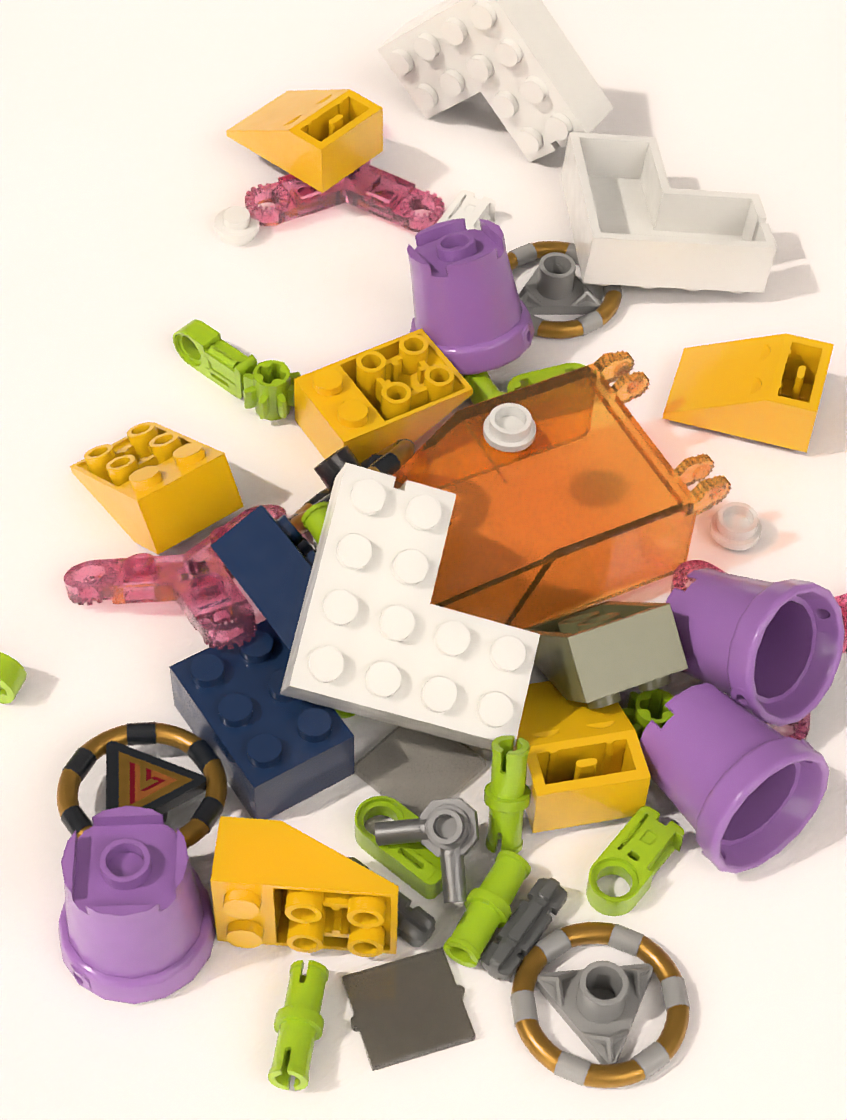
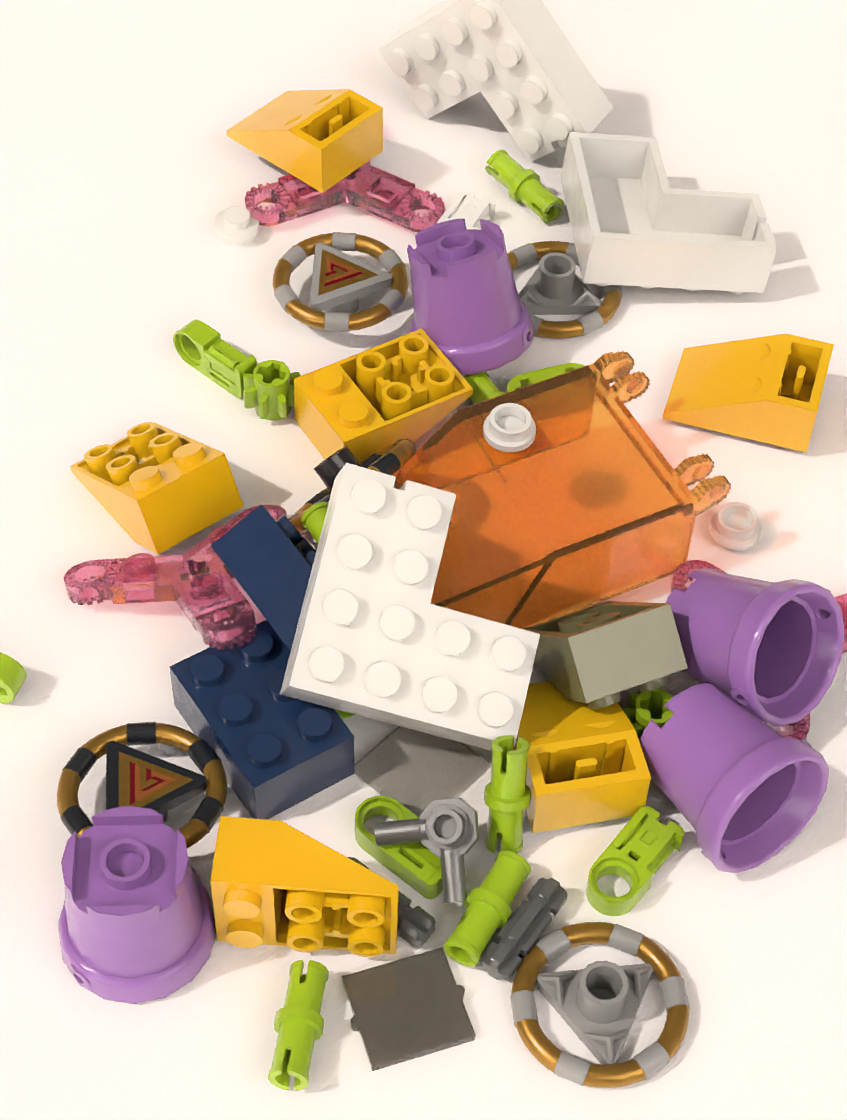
none -> piece [272,232,409,332]
none -> lime pin [485,149,564,223]

